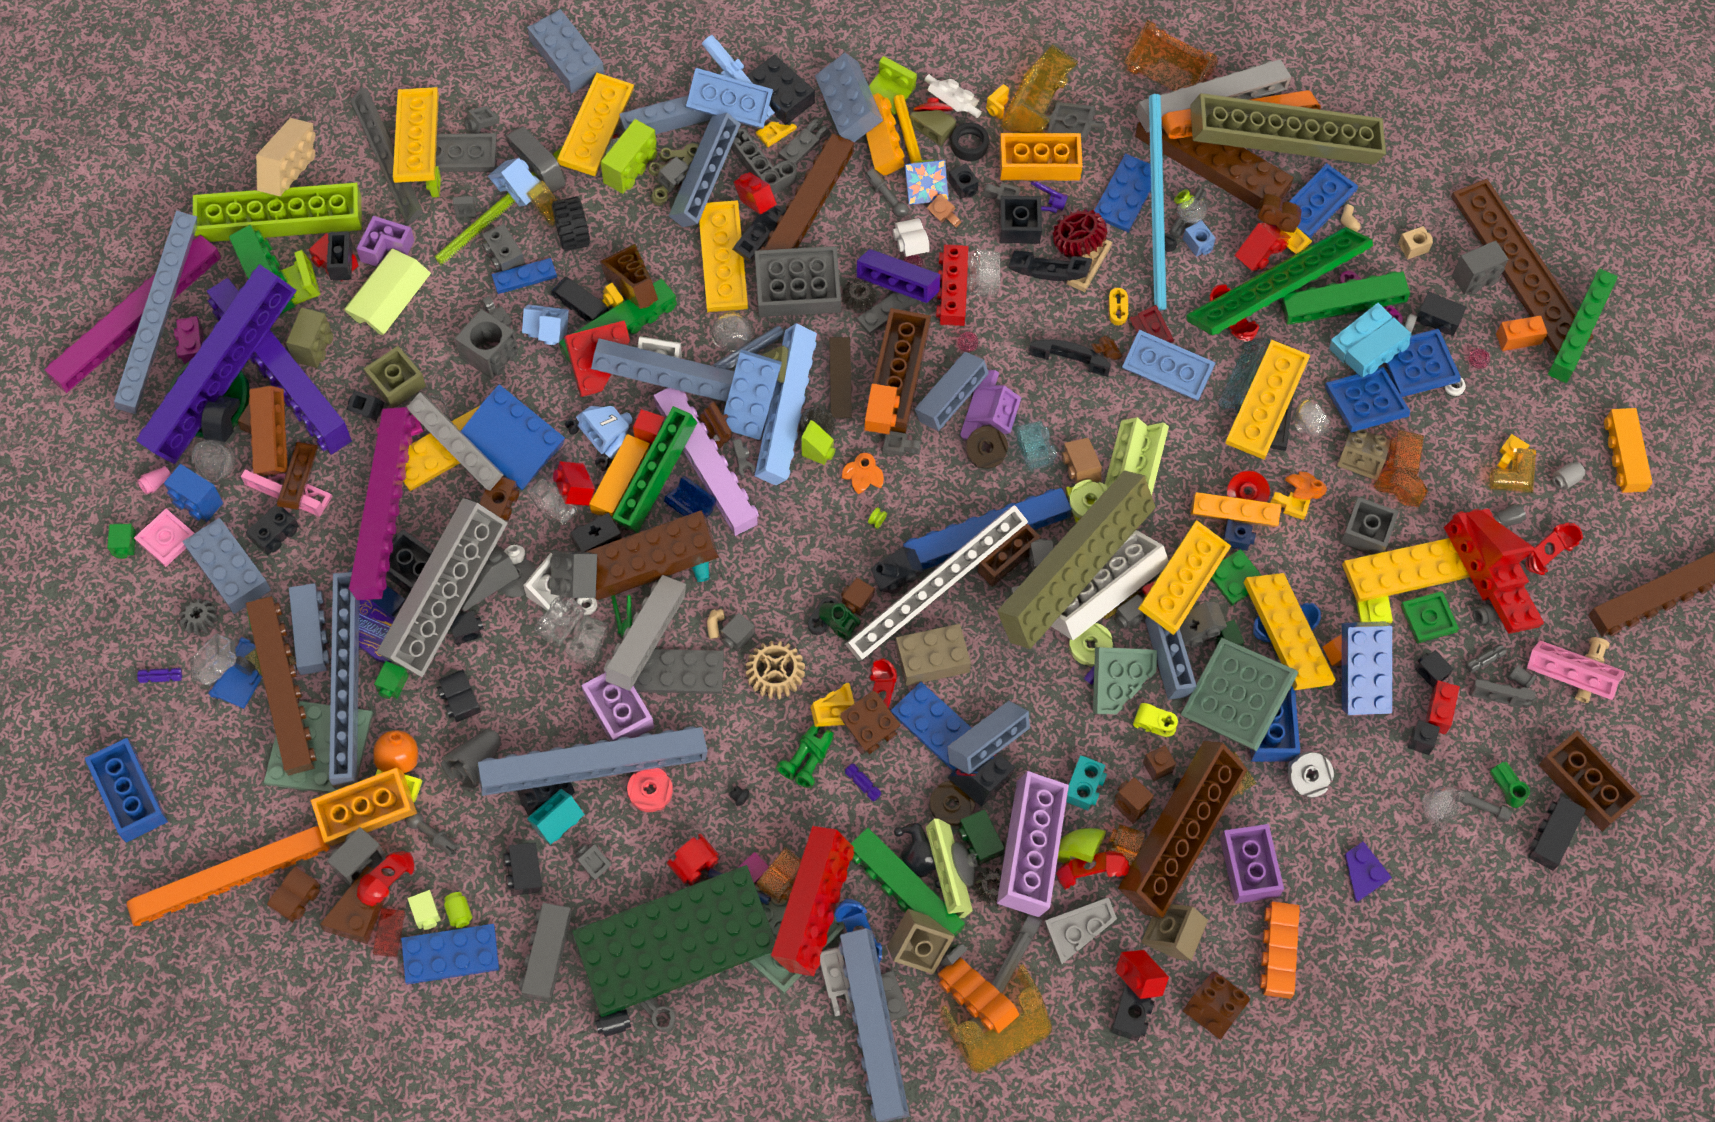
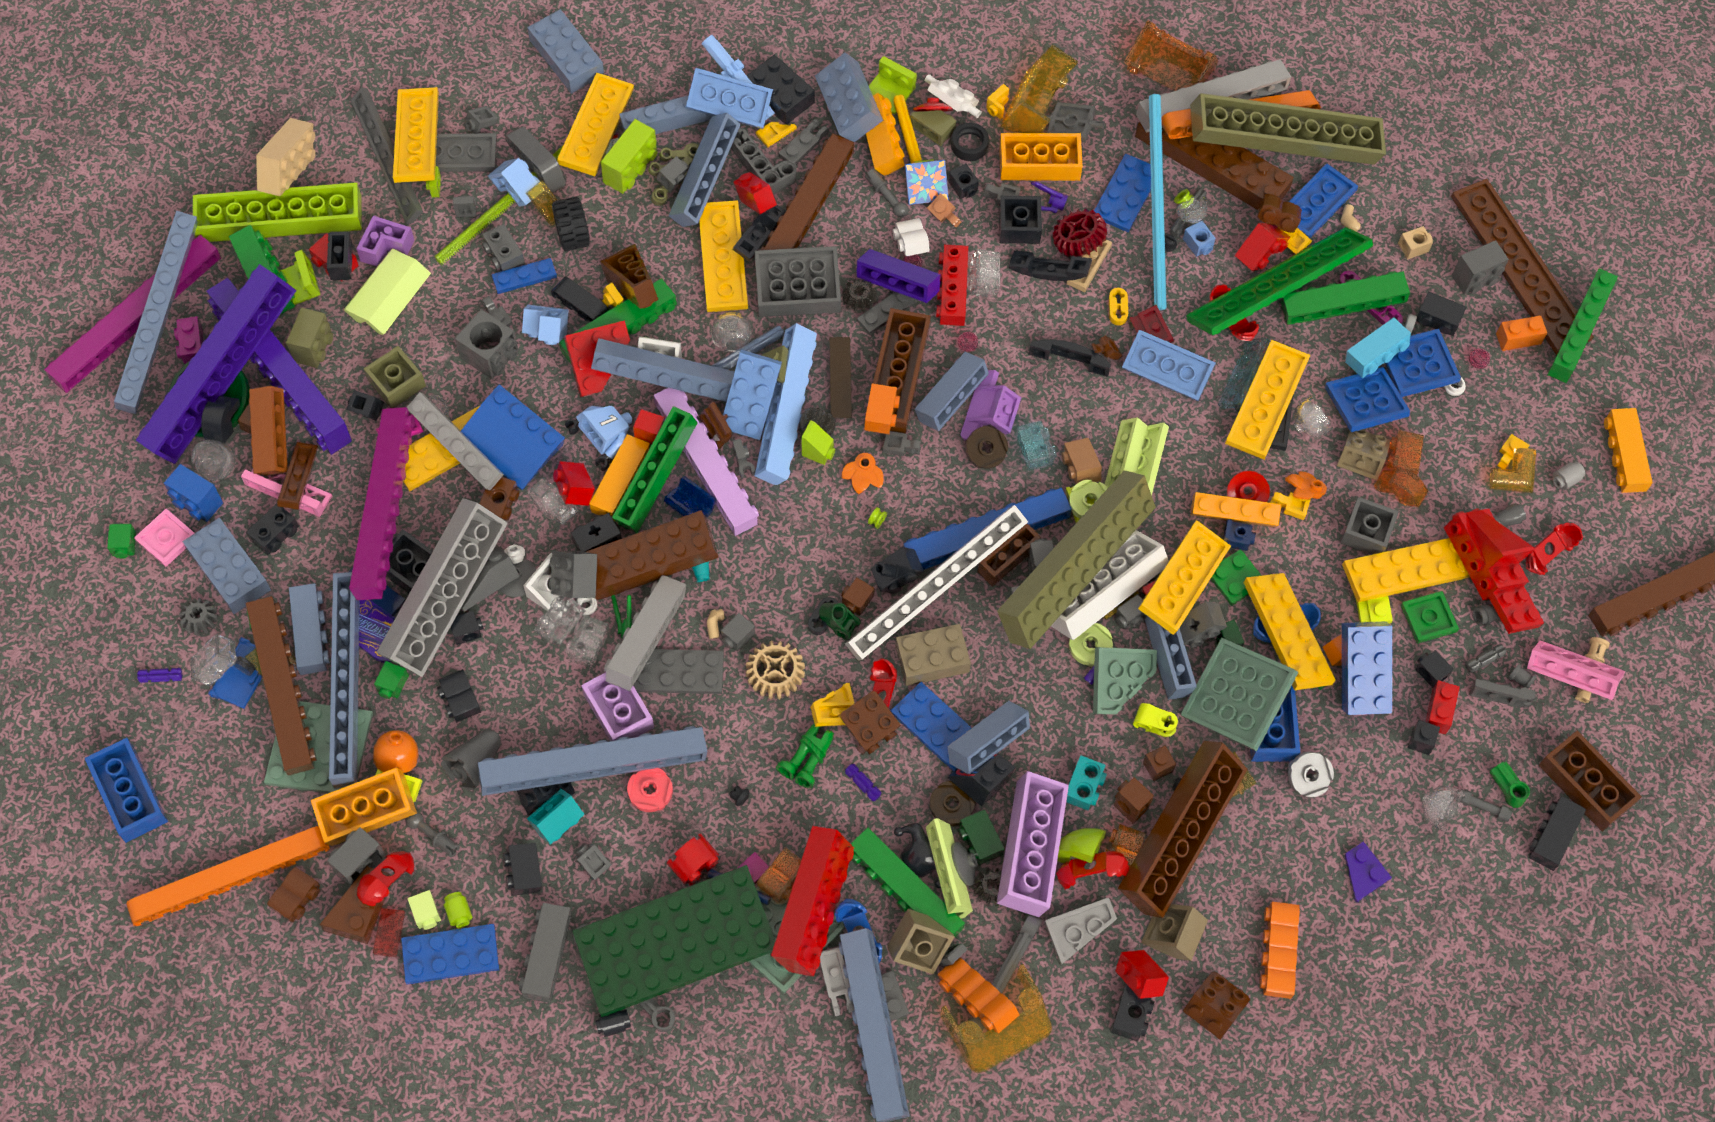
bright pink cone [137,466,171,494] -> none
medium lavender brick [1220,824,1284,904] -> none
medium azure brick [1329,303,1392,363] -> none

